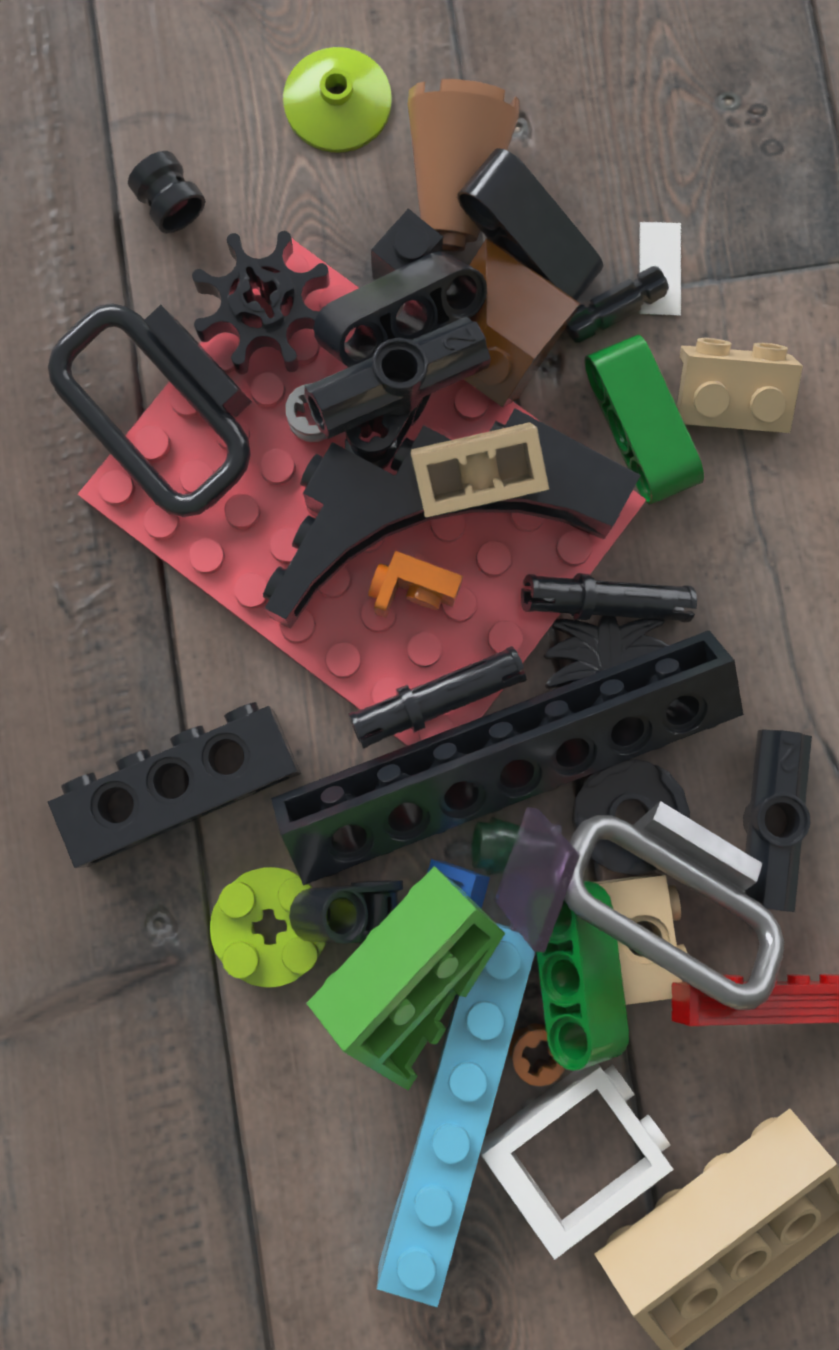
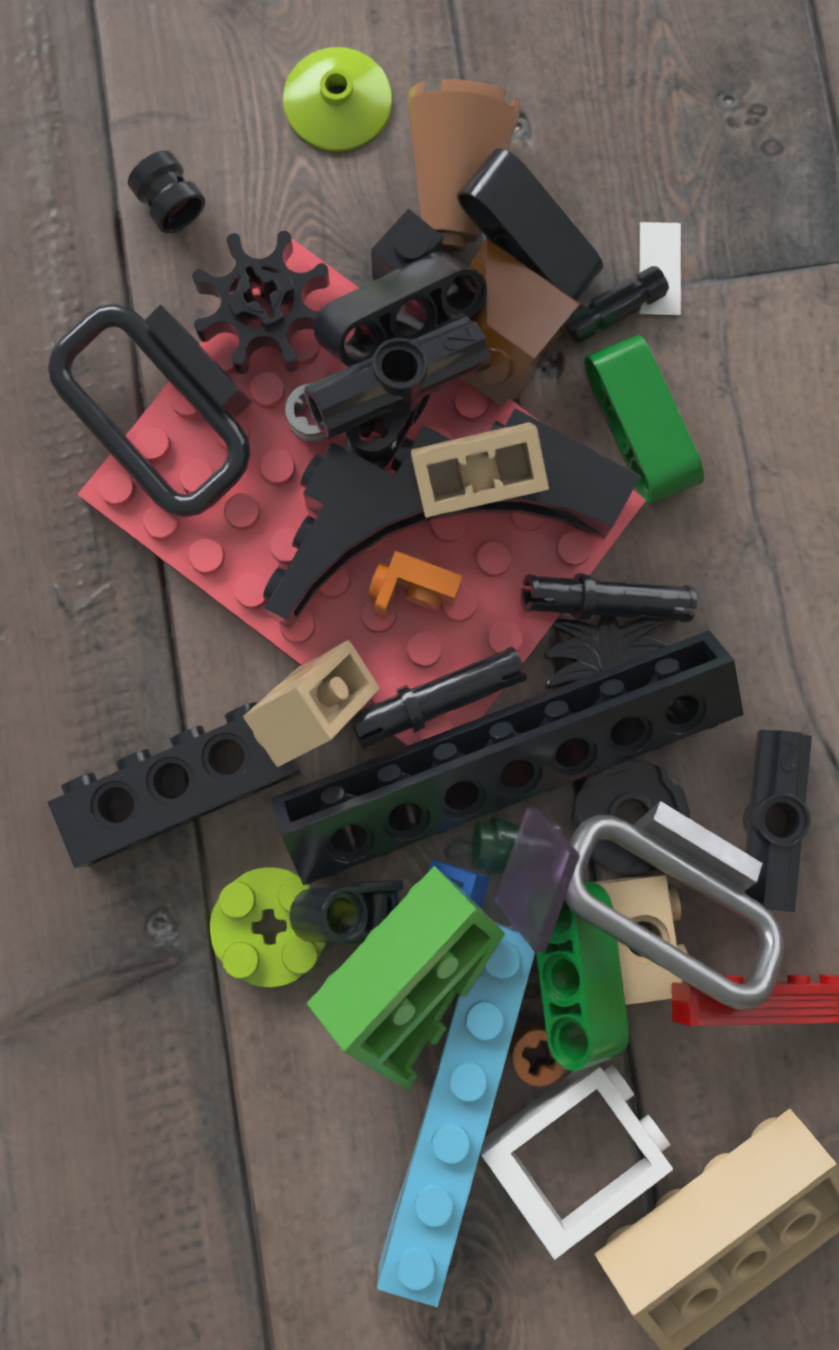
tan bracket [677,338,803,433] -> none
none -> tan brick [243,639,380,767]

